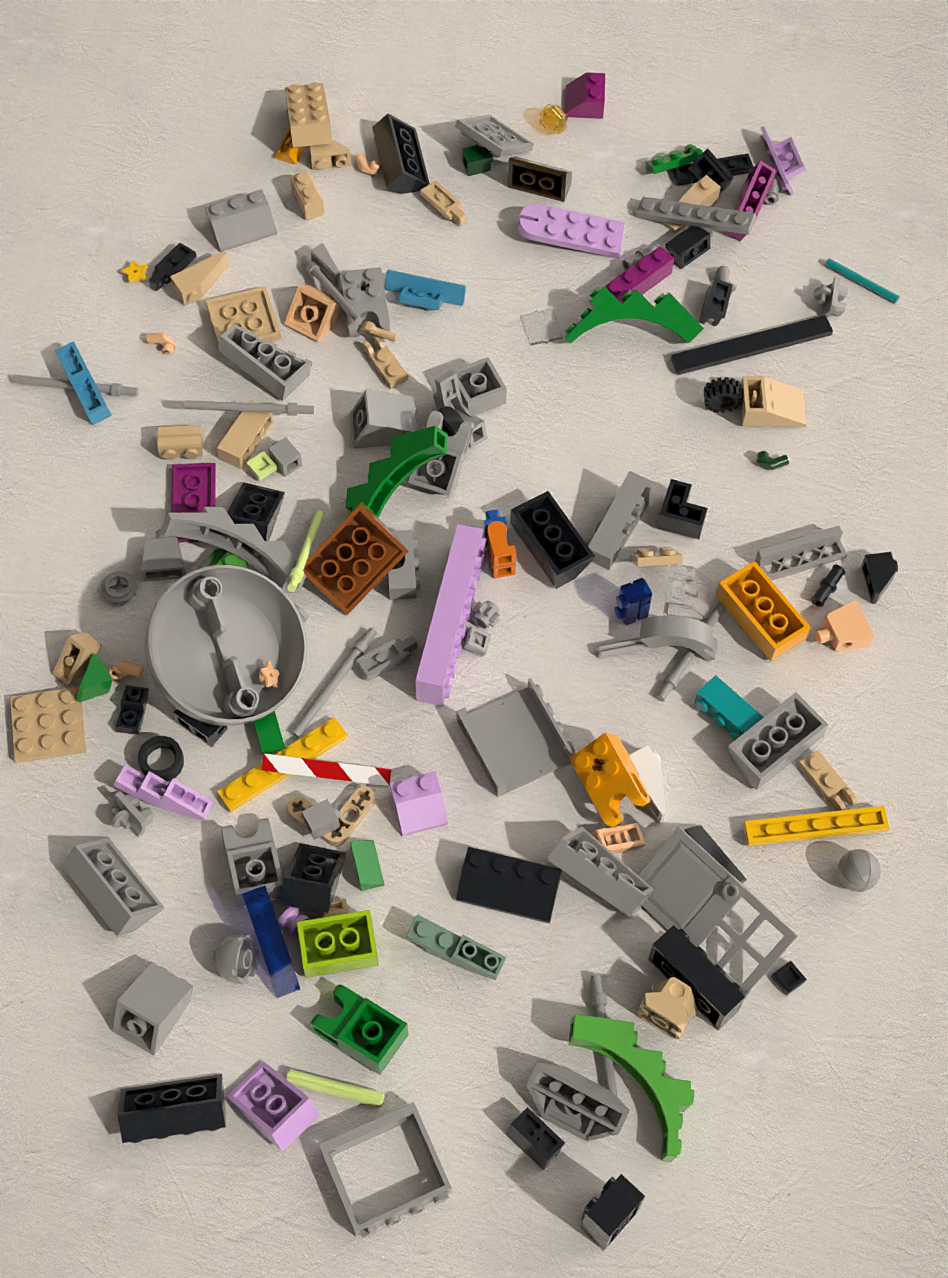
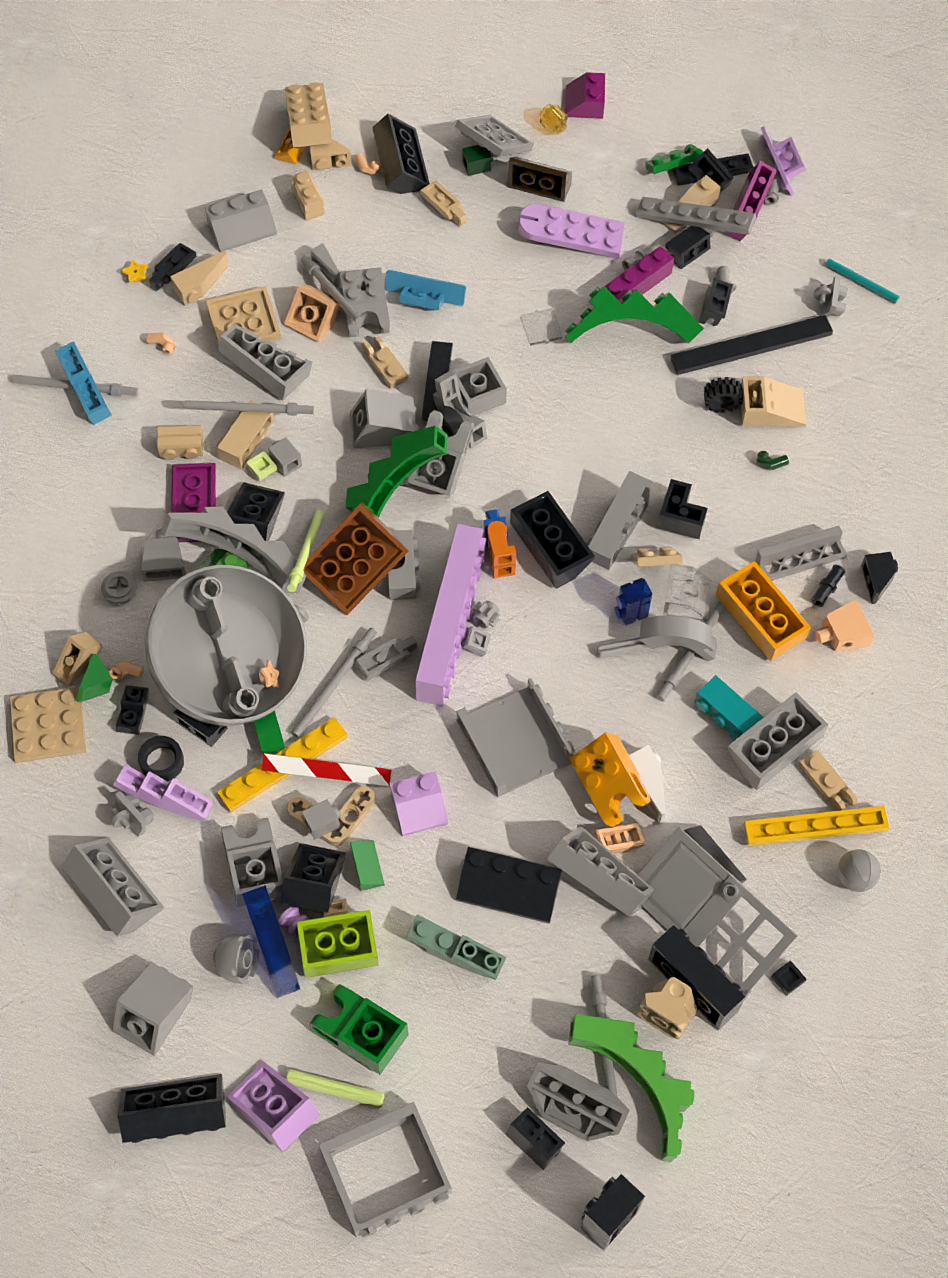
tan bar [359,321,398,342] -> none
none -> black slope [422,341,453,421]

